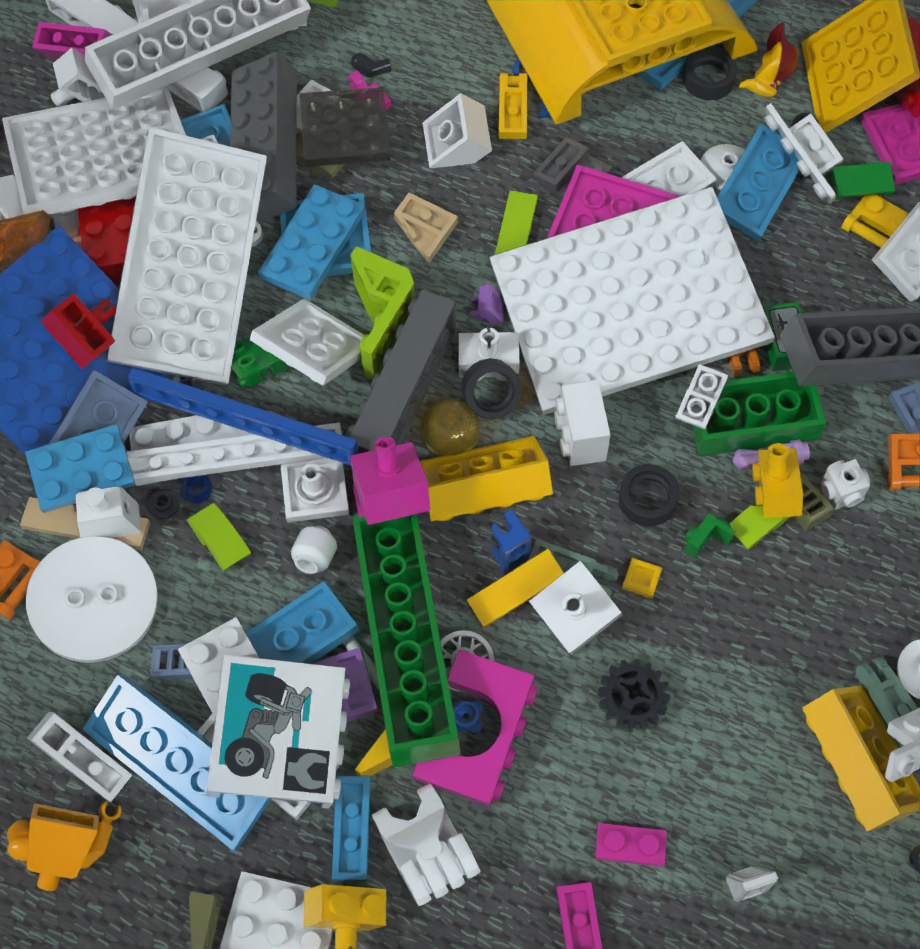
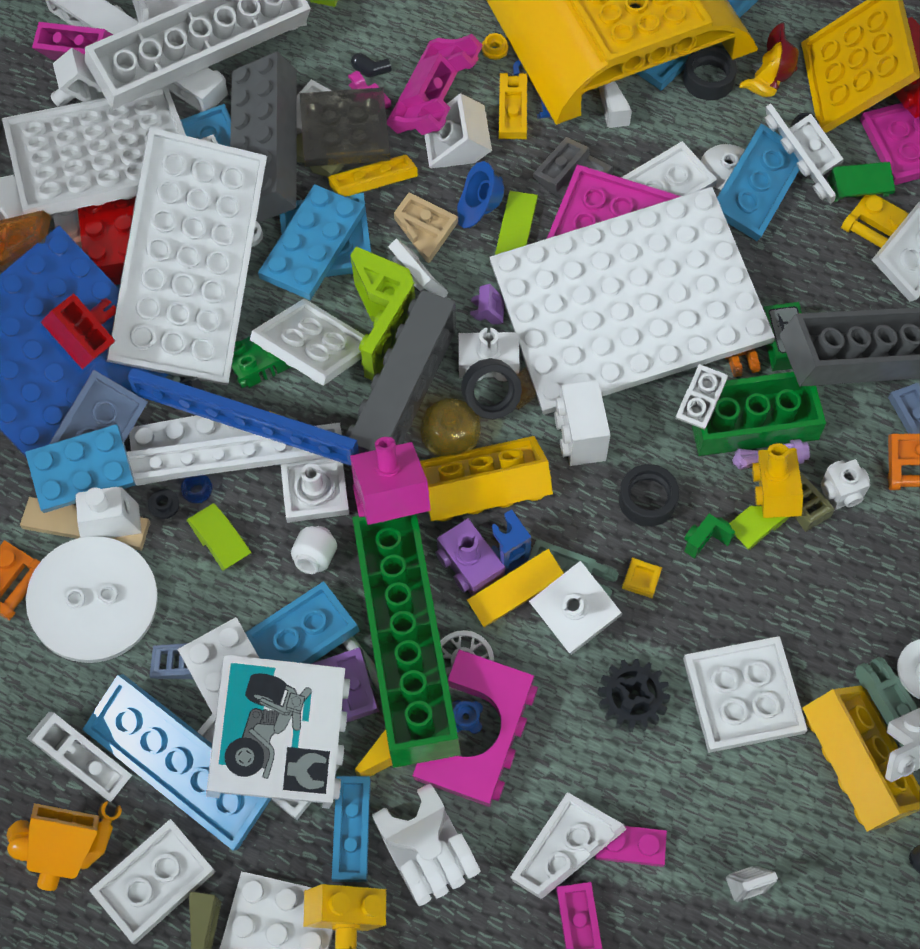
none -> white plate [89,819,216,945]
none -> yellow tile [328,154,418,197]
none -> dark pink bracket [386,34,483,135]
none -> white plate [388,238,448,297]
none -> medium lavender brick [435,518,505,596]
none -> blue piece [457,161,504,229]
none -> yellow plate [482,33,509,60]
none -> white wing [510,792,626,899]
none -> white slope [598,81,632,128]
none -> white plate [683,636,807,753]

